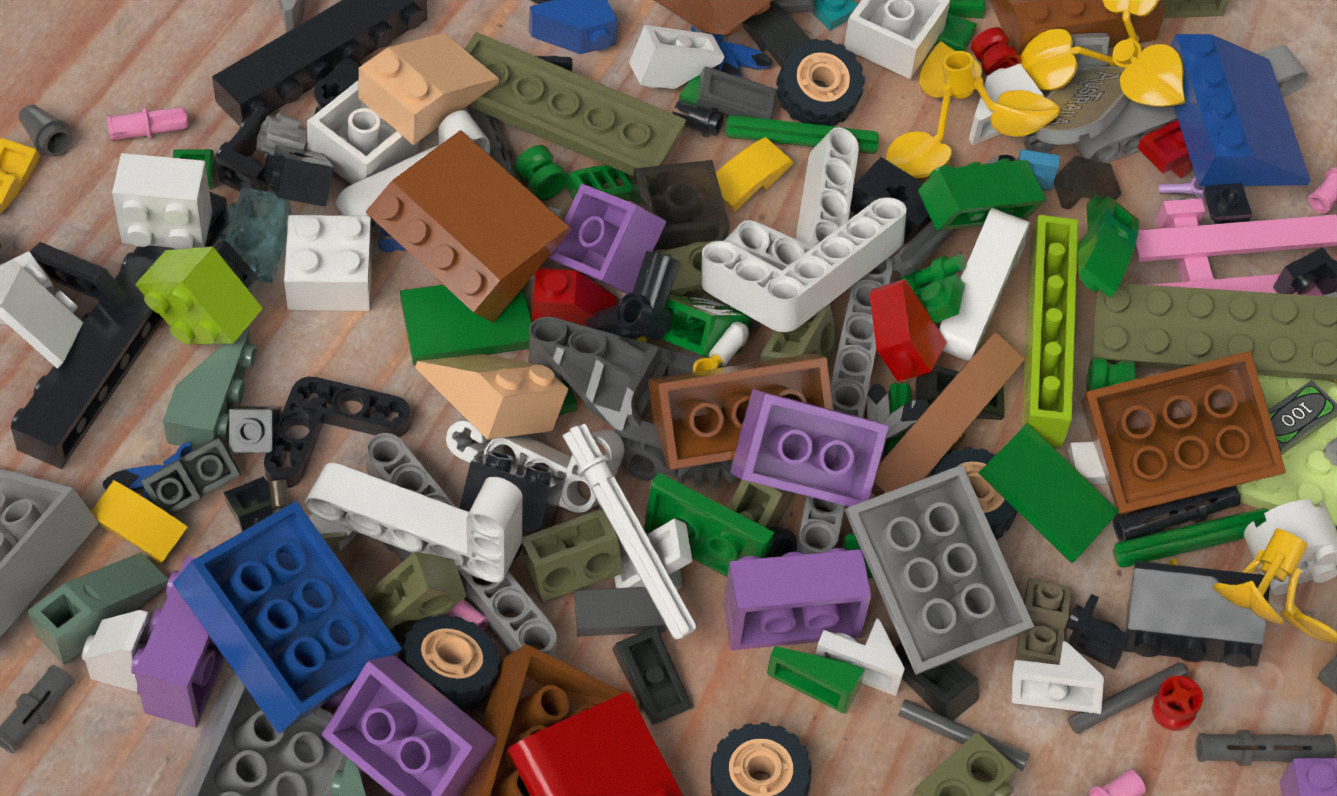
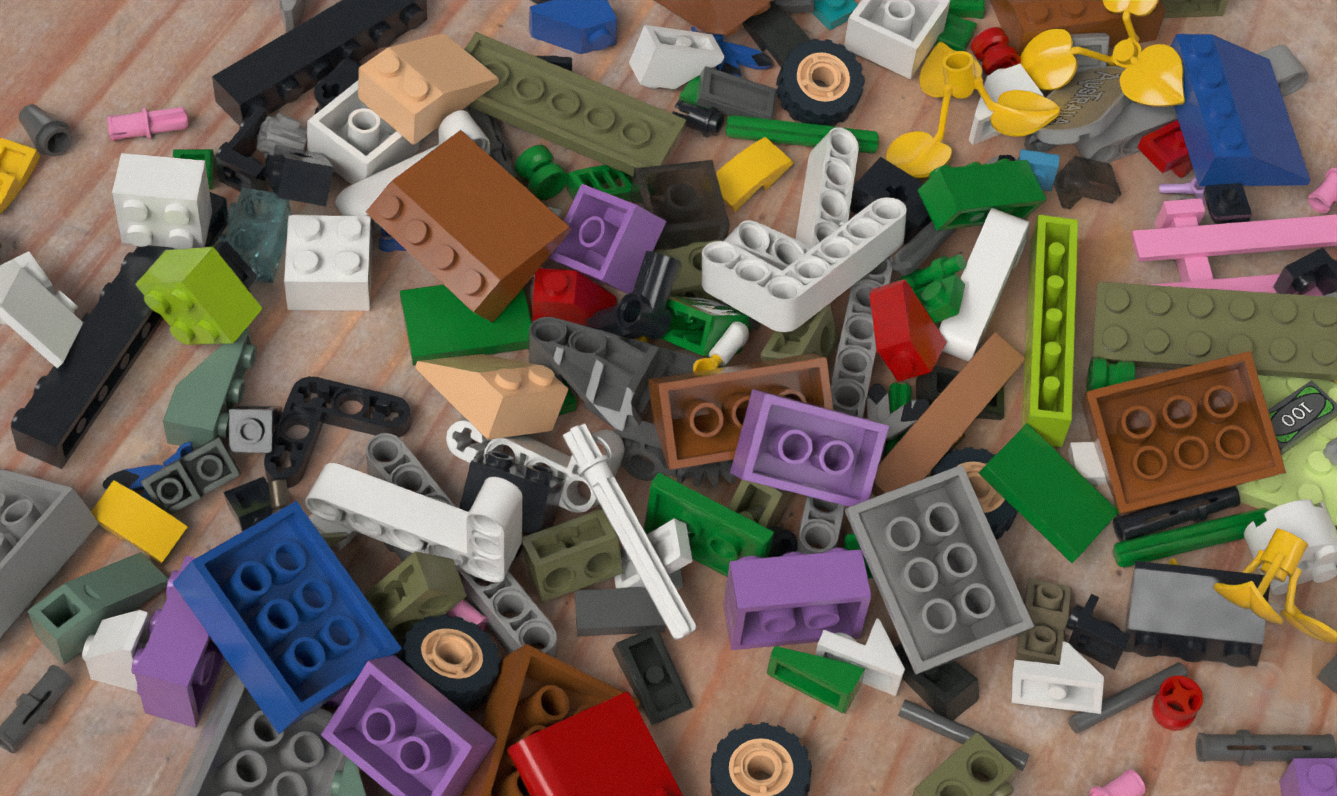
black tile [30,242,128,308] -> none
green slope [1077,193,1139,298] -> none

